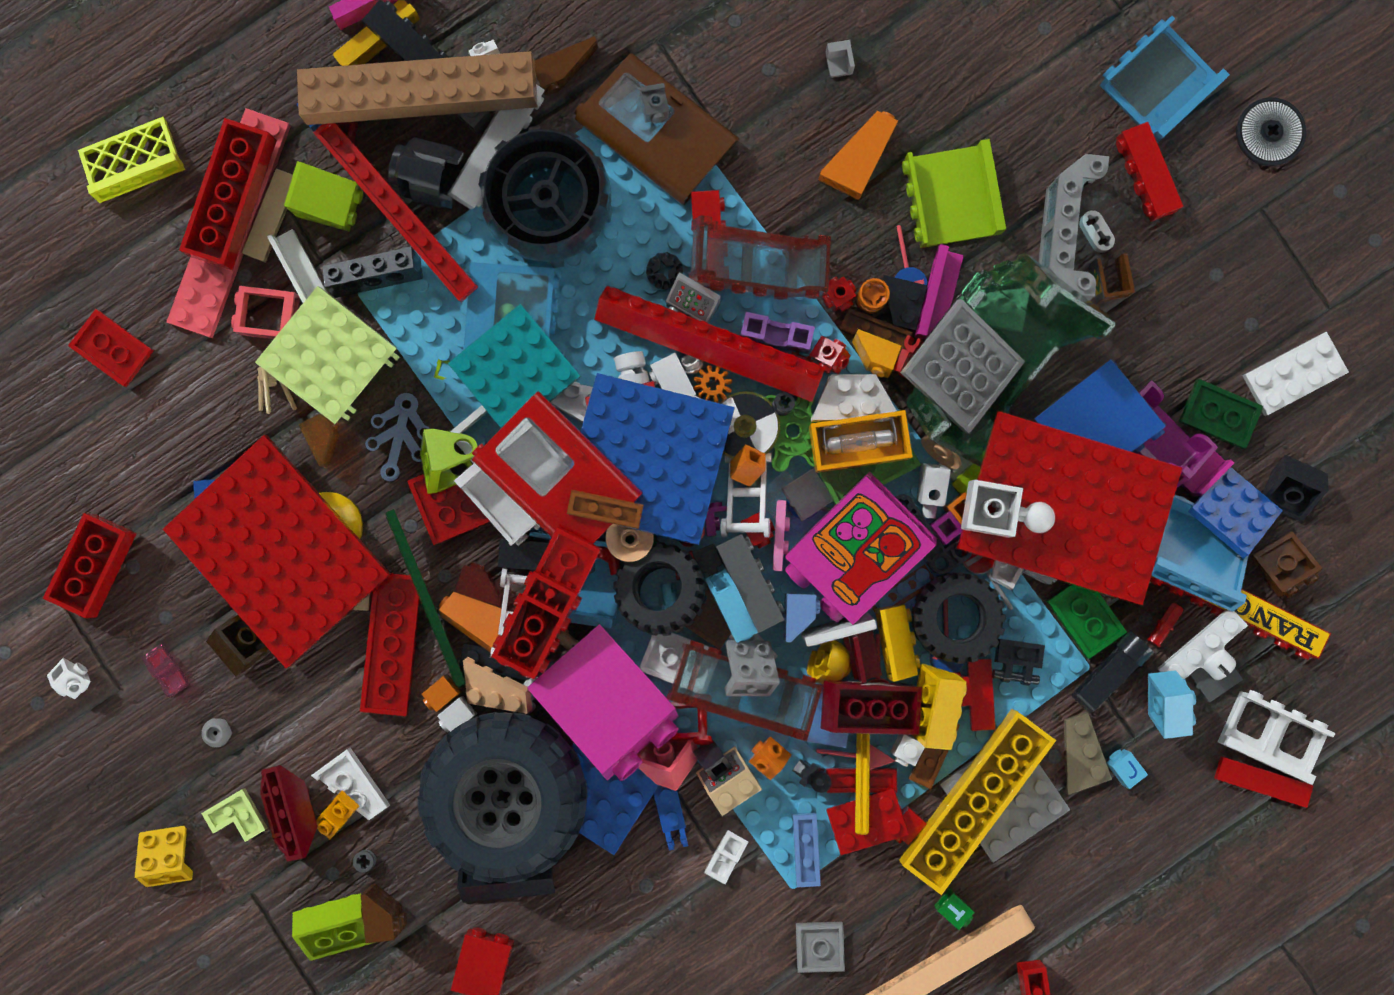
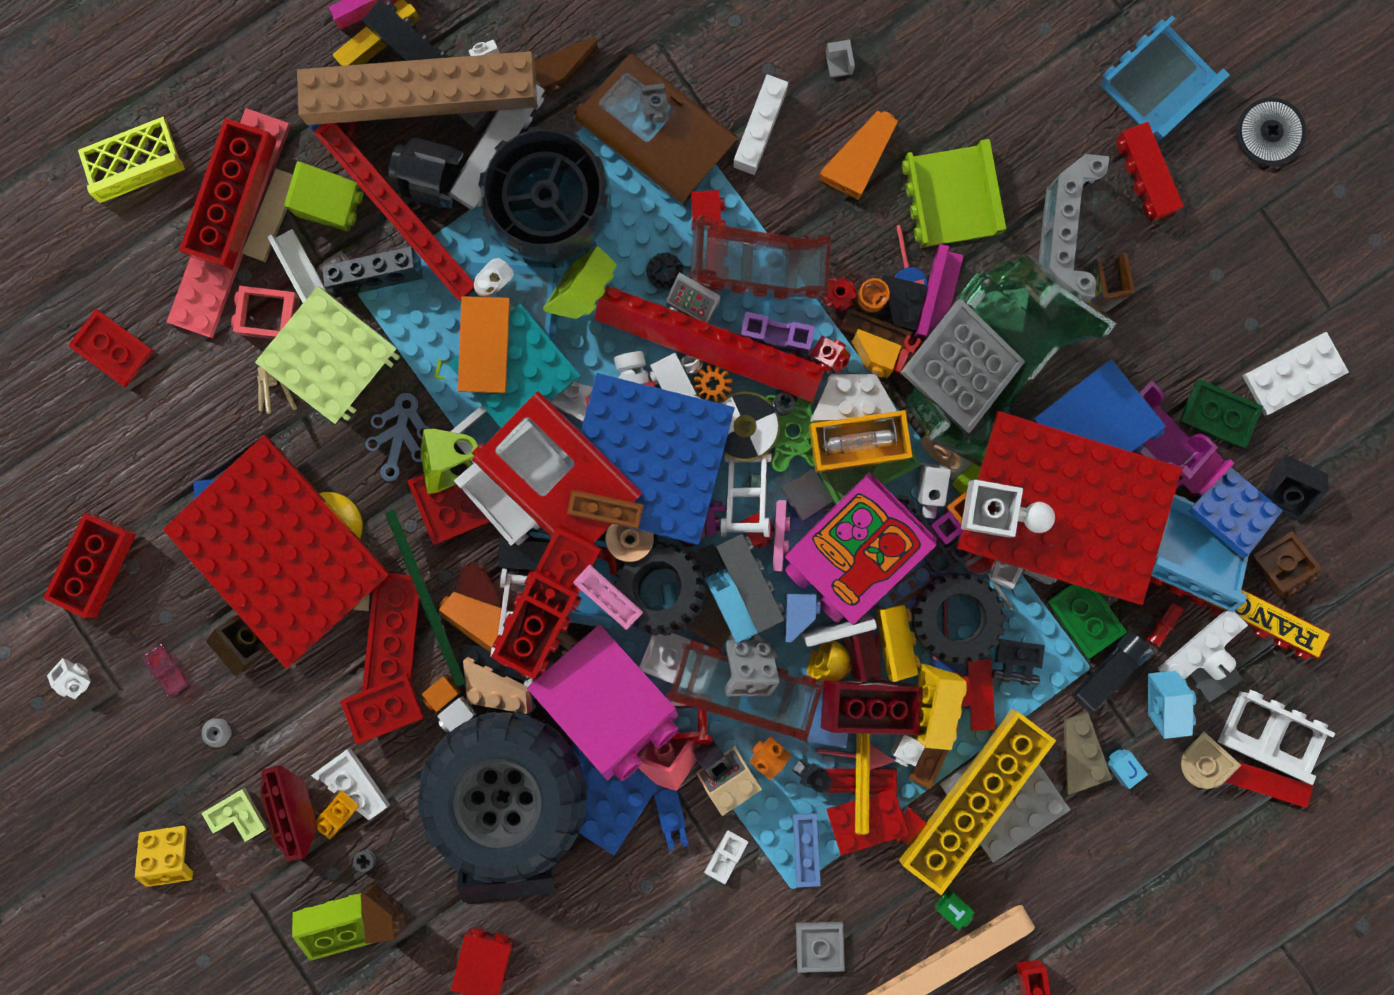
clear orange slope [298,413,339,467] -> none
orange brick [730,445,766,487] -> none
white beam [1079,210,1115,253] -> none
none -> red plate [340,674,425,745]
none -> orange tile [458,296,510,393]
none -> white rock [474,258,514,297]
none -> lime slope [543,245,617,319]
none -> bright pink plate [574,565,643,630]
none -> white brick [733,74,788,175]
none -> tan tile [1181,731,1241,789]

